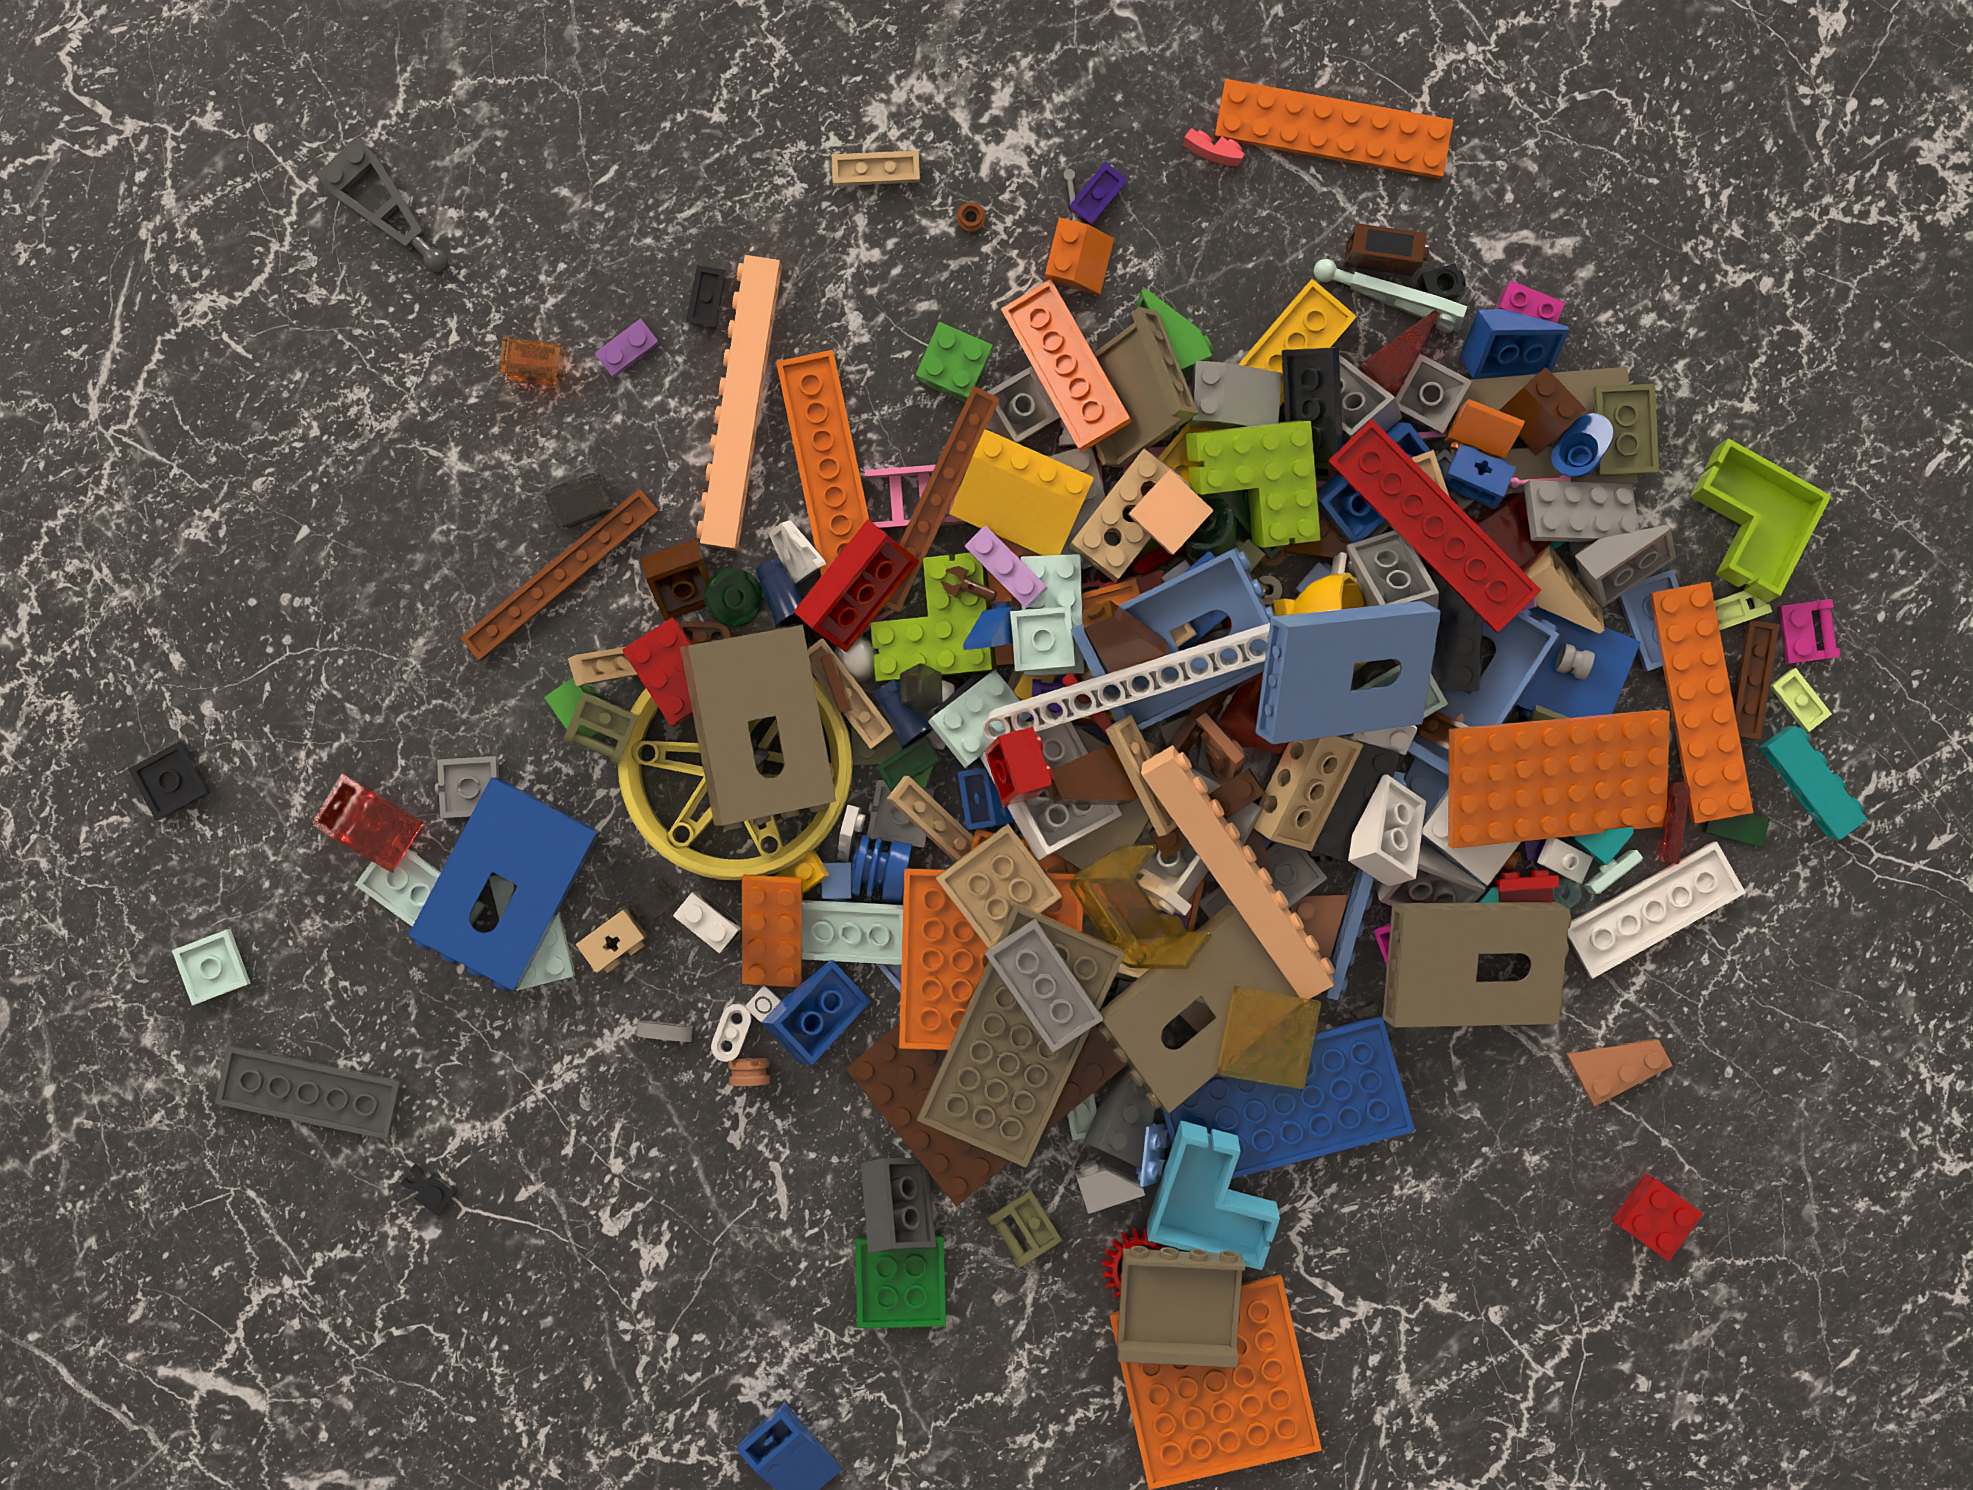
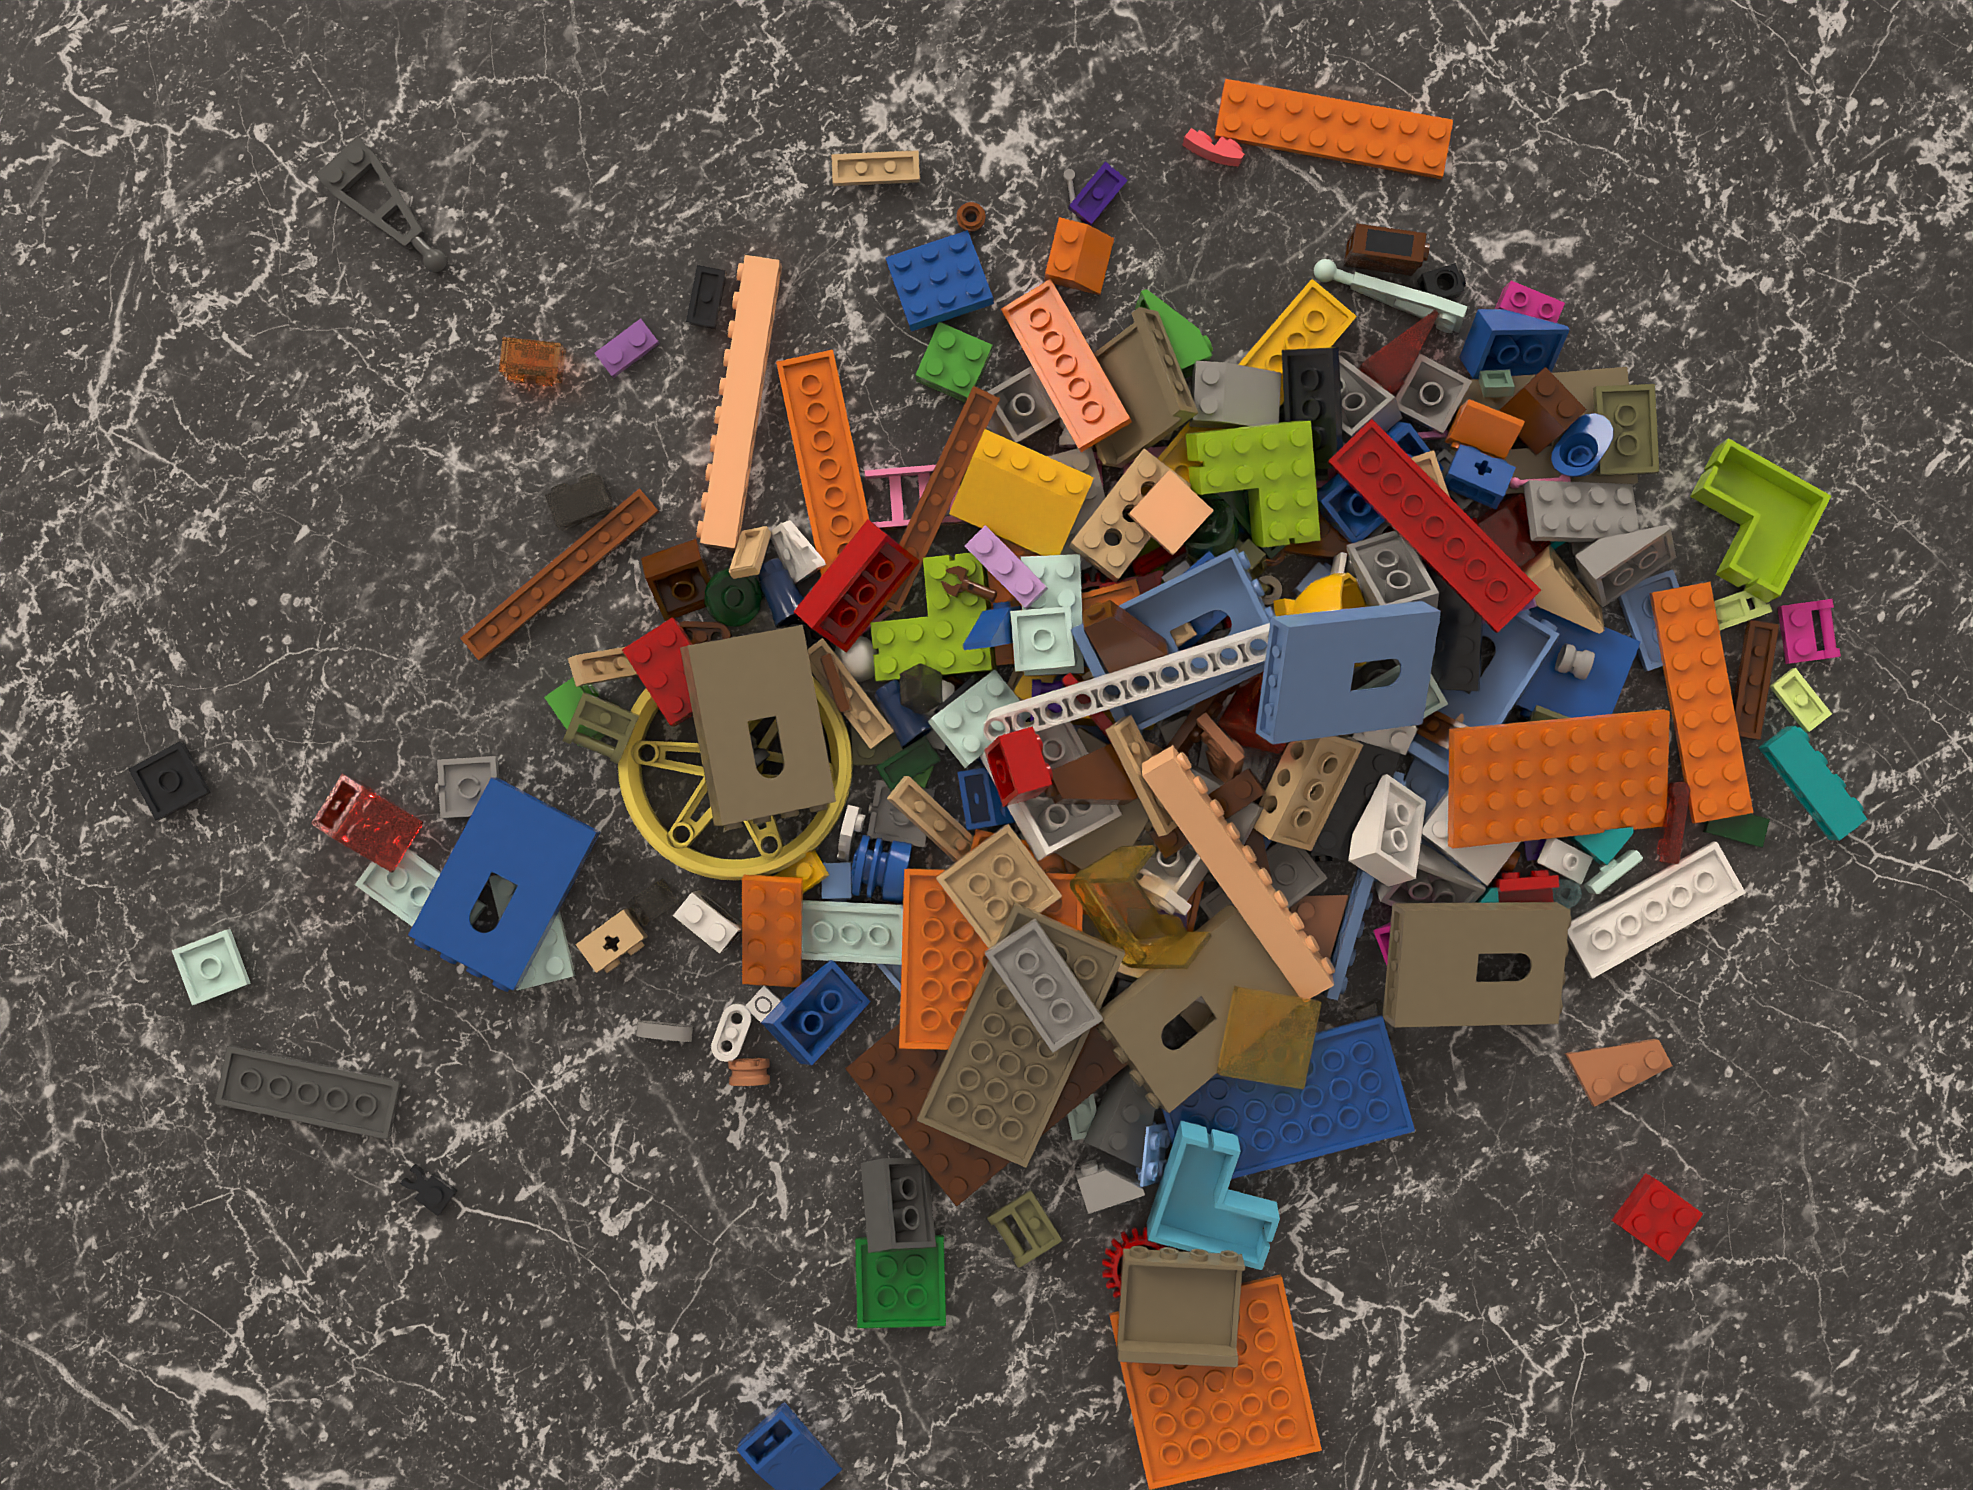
none -> tan tile [729,526,771,579]
none -> blue plate [885,230,994,332]
none -> sand green plate [1479,370,1515,398]

